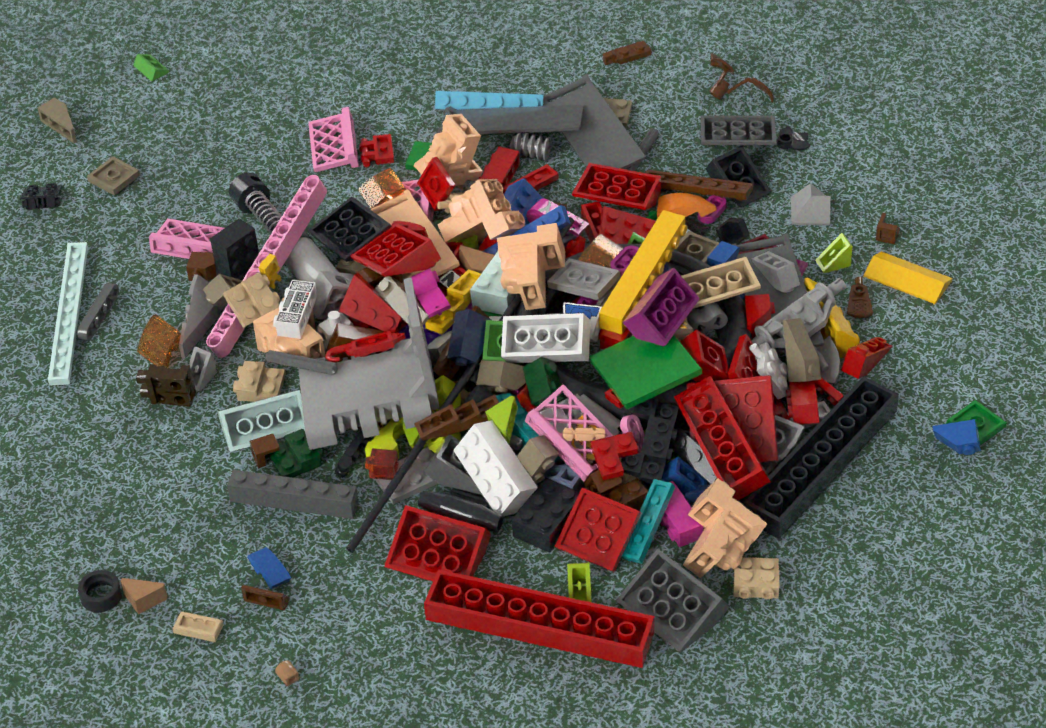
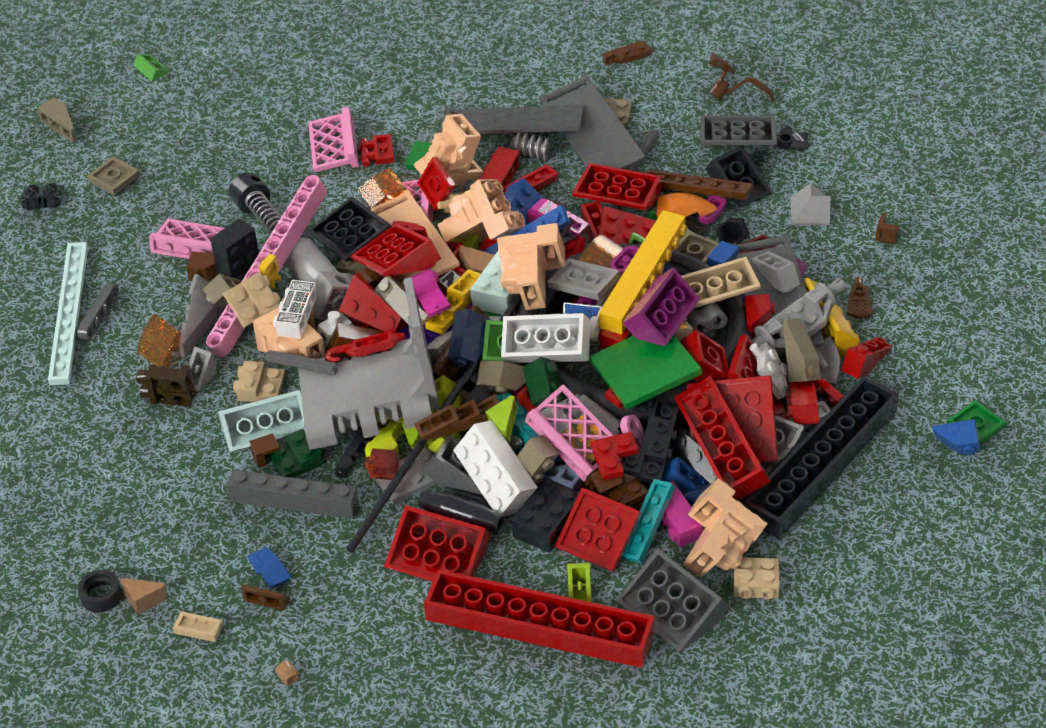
medium azure plate [435,91,544,109] -> none
light nougat axle [563,428,605,441] -> none
lime slope [815,233,853,273] -> none
yellow slope [864,251,953,304] -> none

